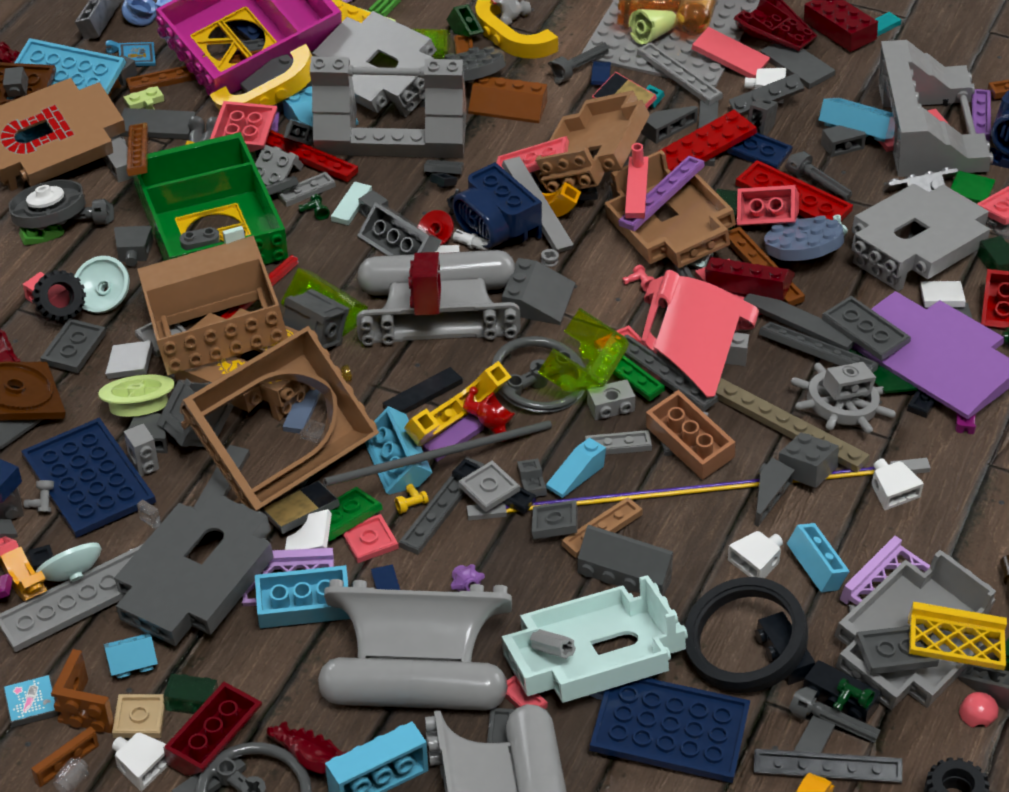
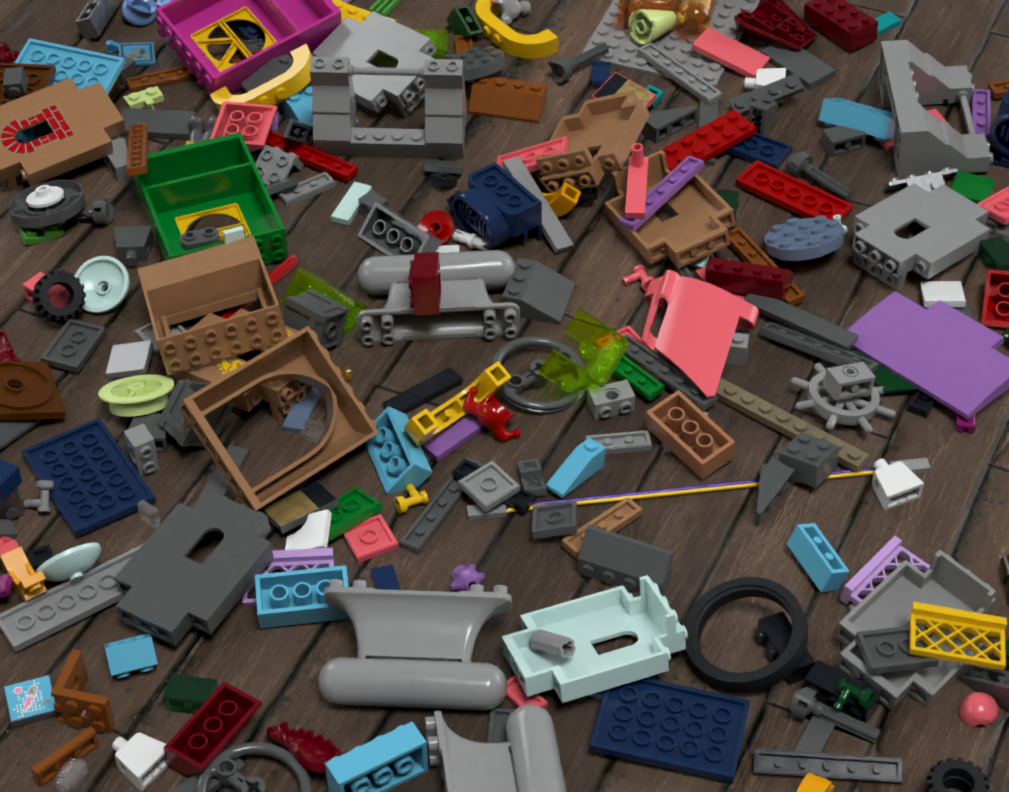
tan tile [112,694,167,738] -> none
dark green piece [298,194,330,220] -> none
dark grey piece [323,420,552,487] -> none
light grey bush [541,249,559,267] -> none
white torso [728,531,783,578] -> none
coral slope [737,185,799,226] -> none
dark grey tile [822,296,911,361] -> none

